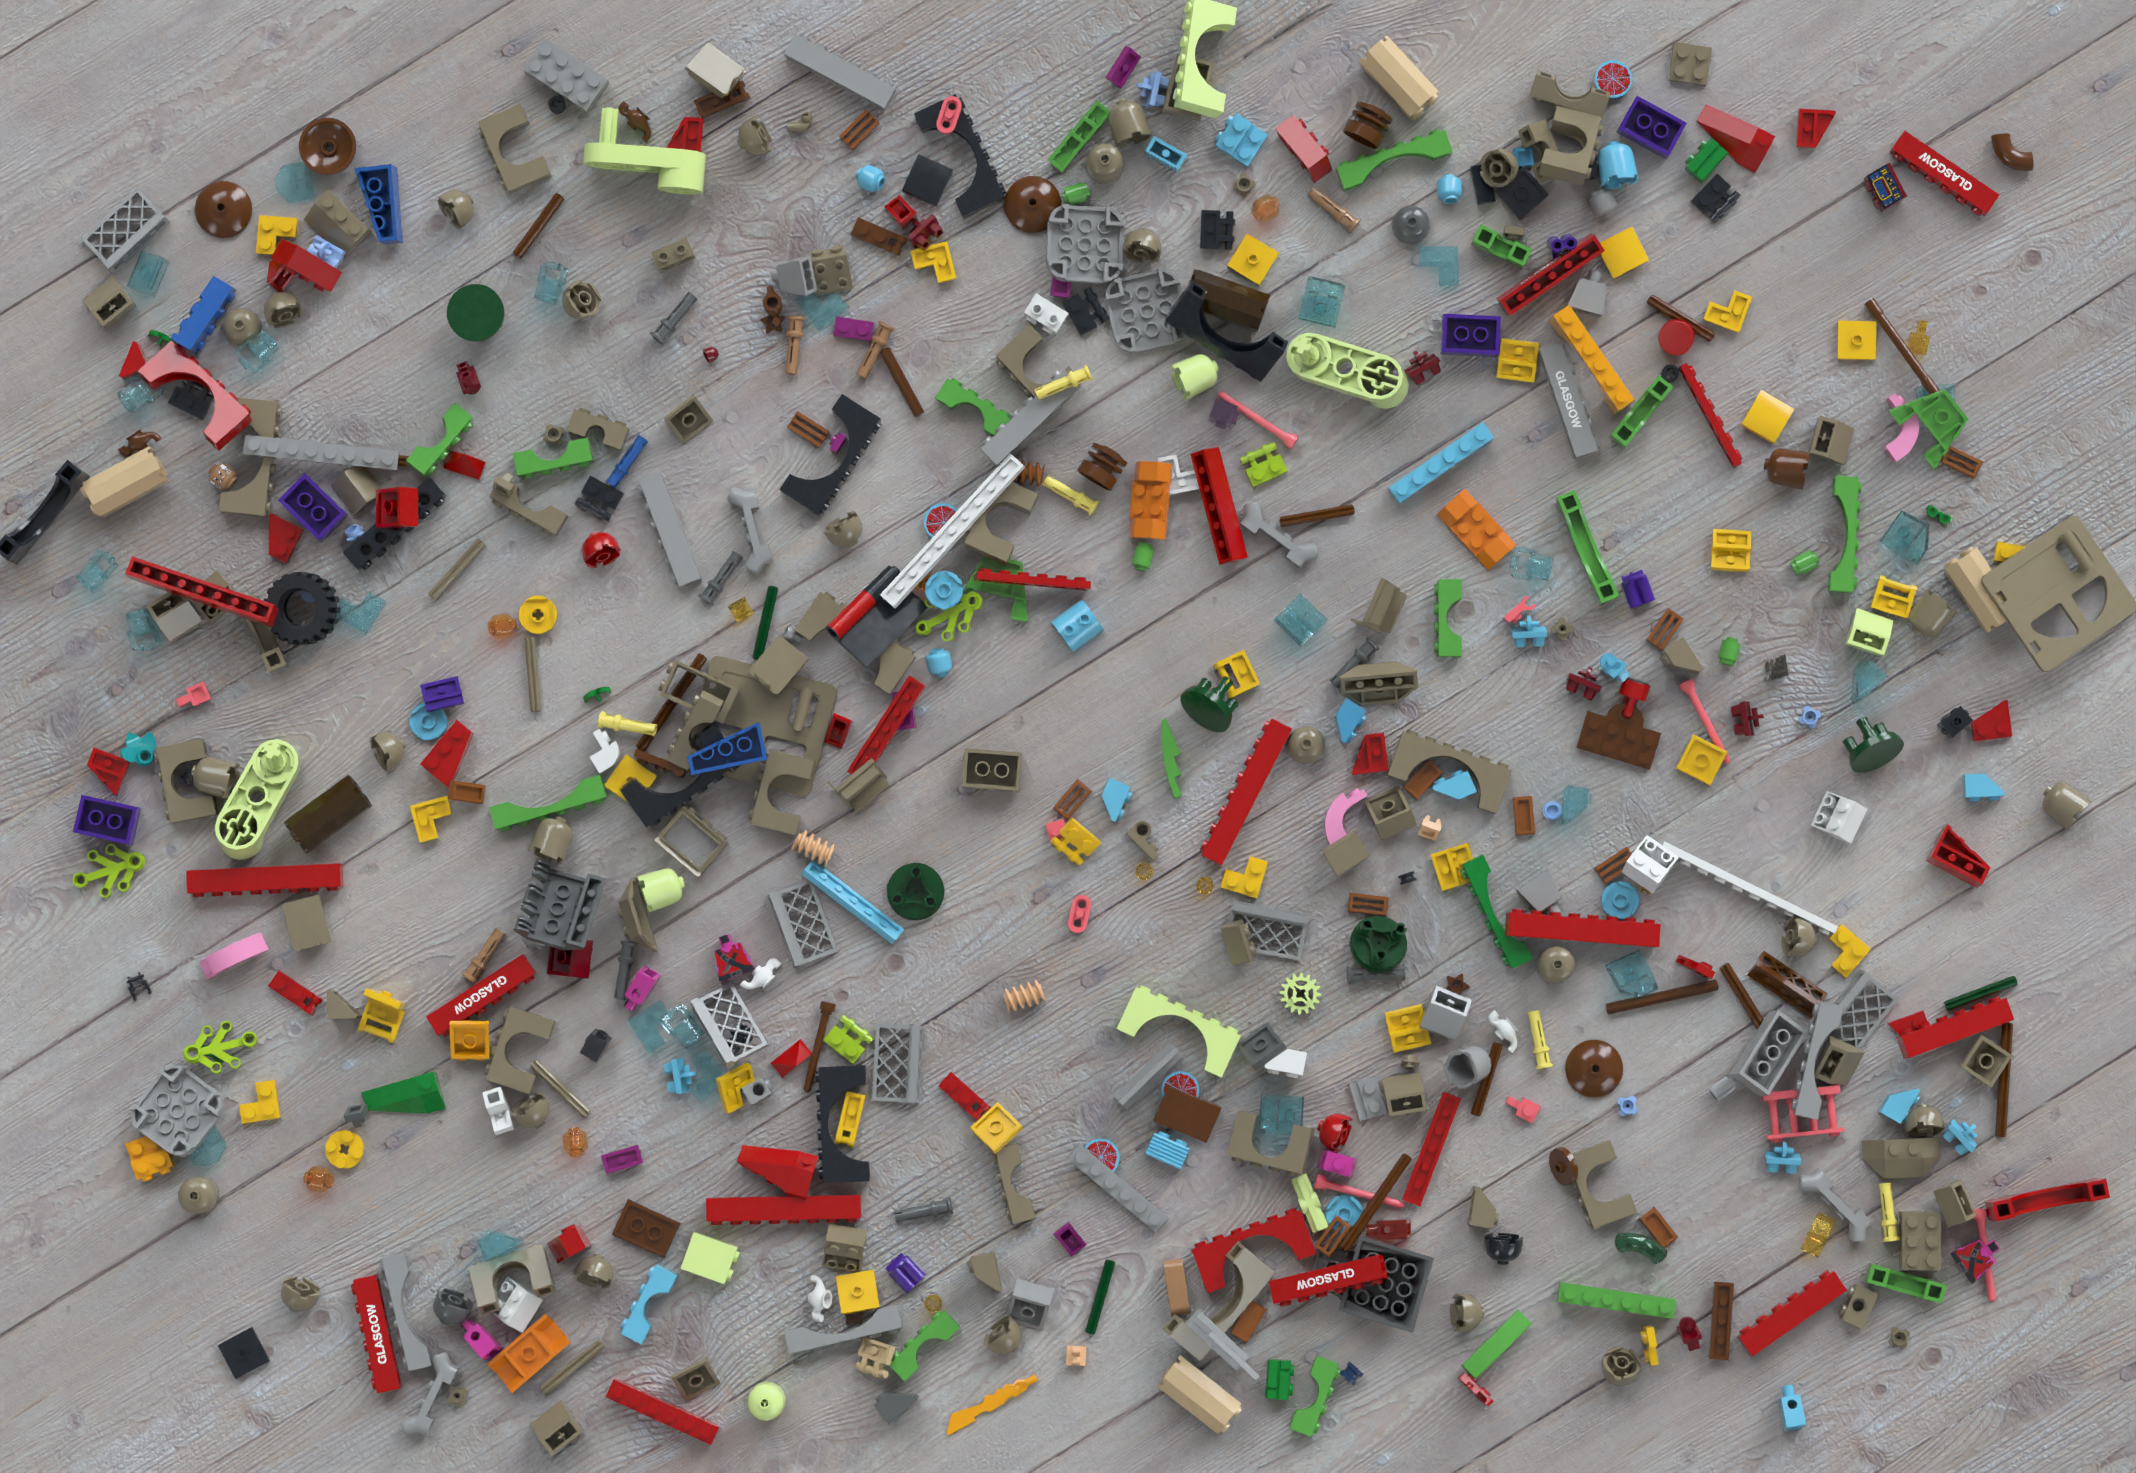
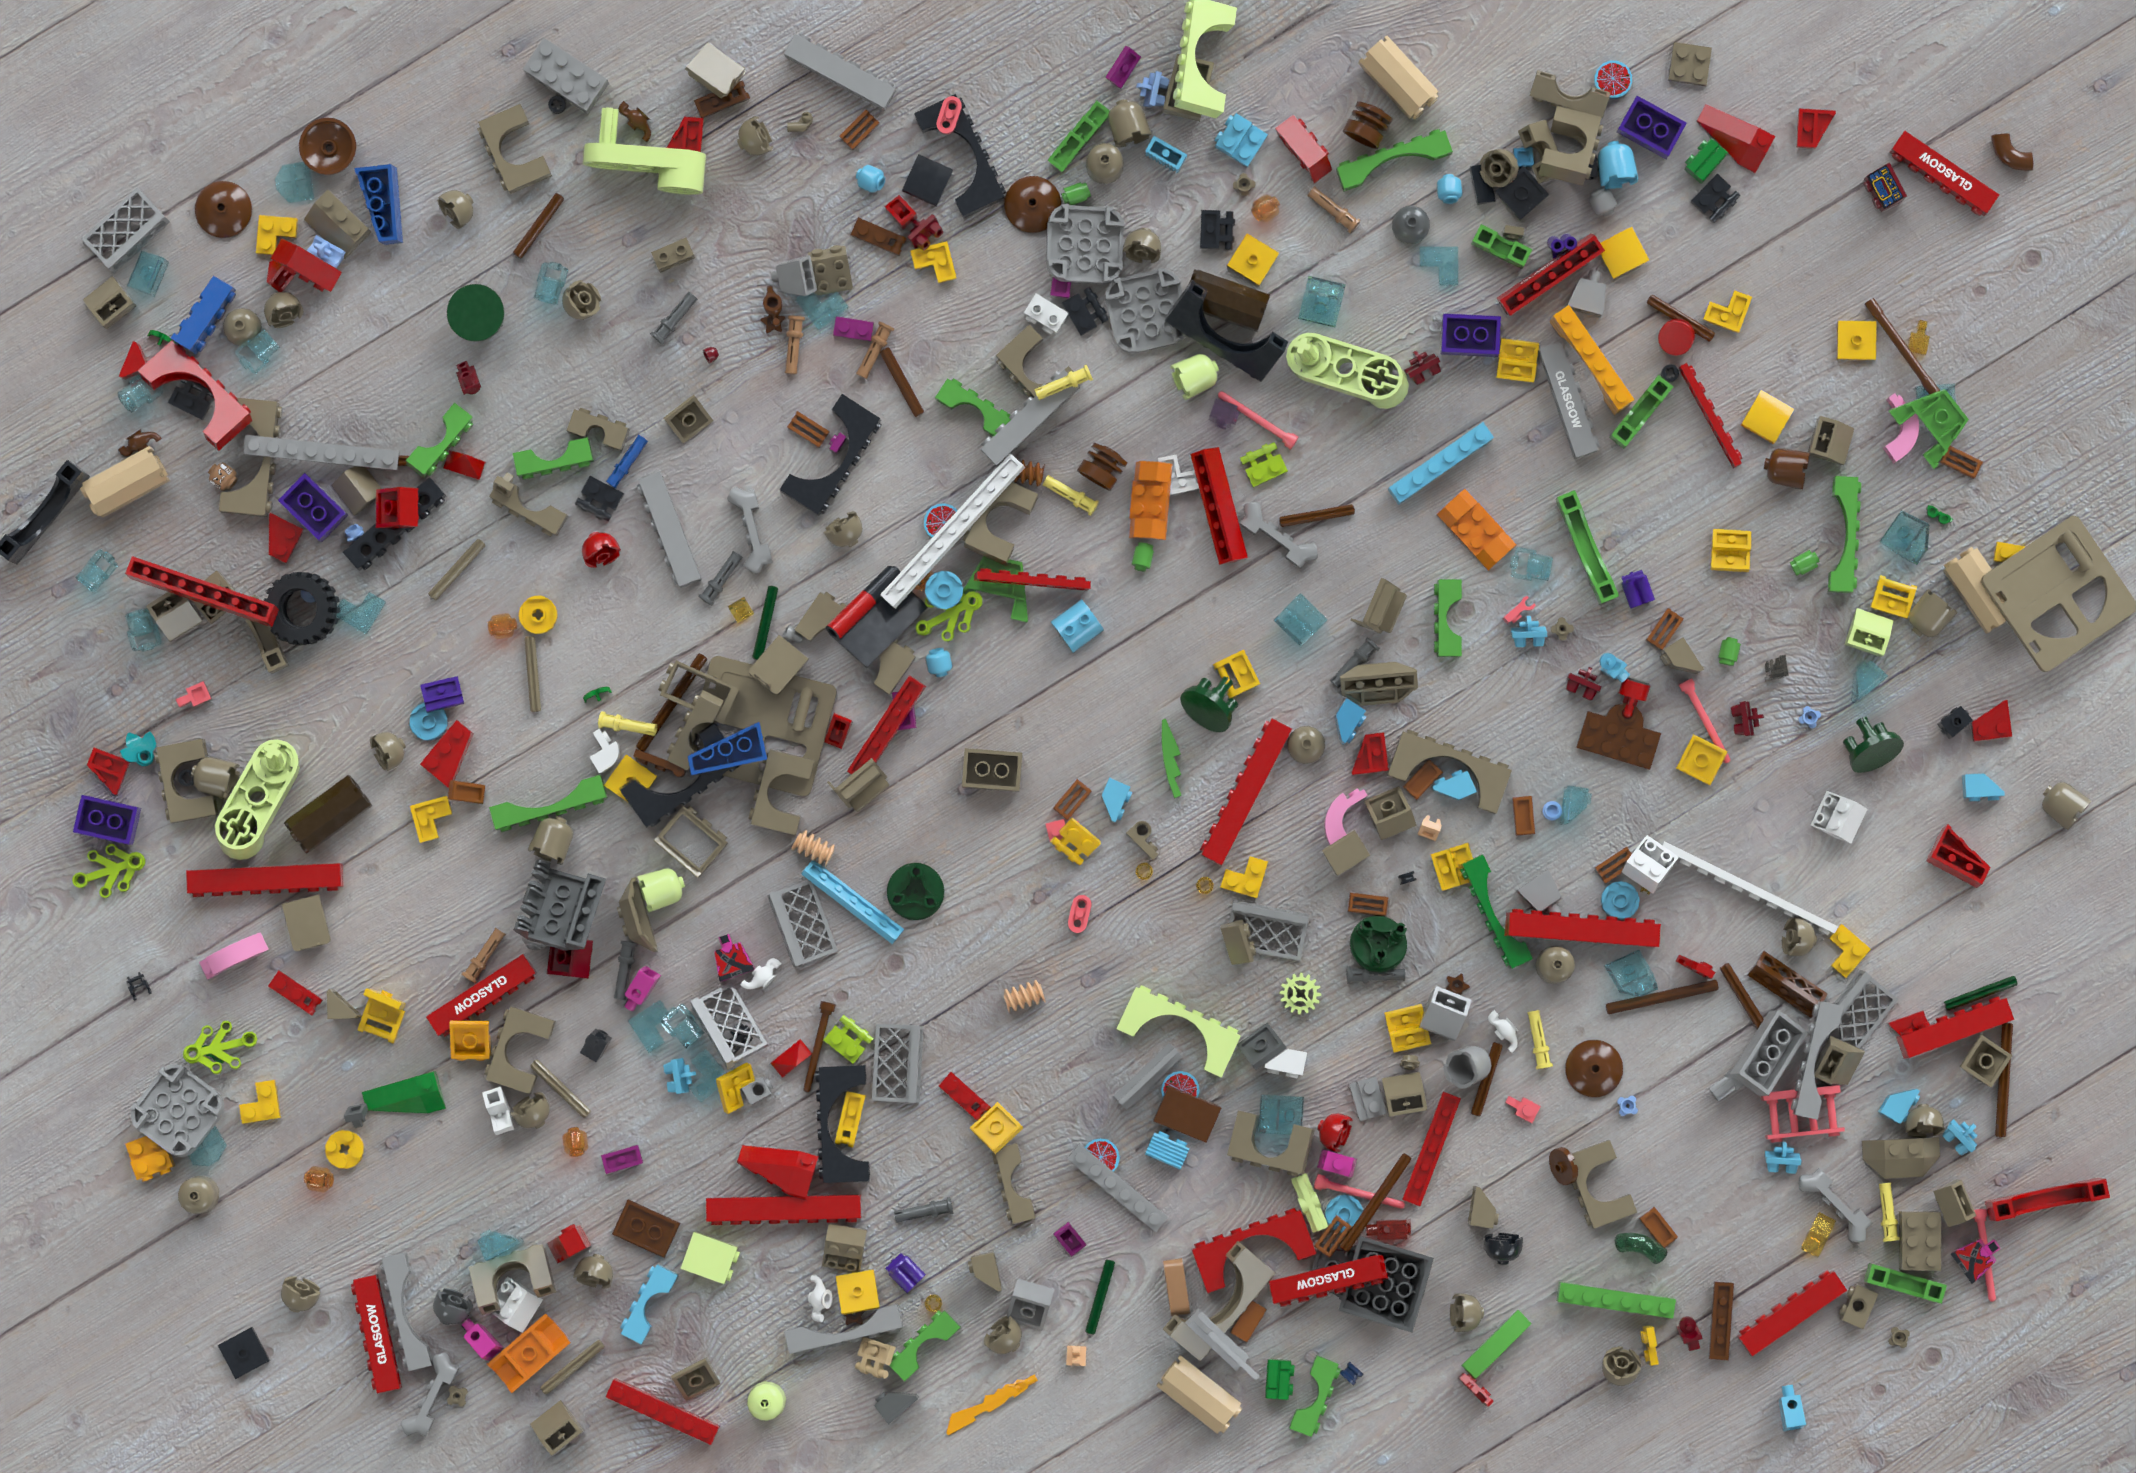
dark tan plate [544,424,565,445] -> none

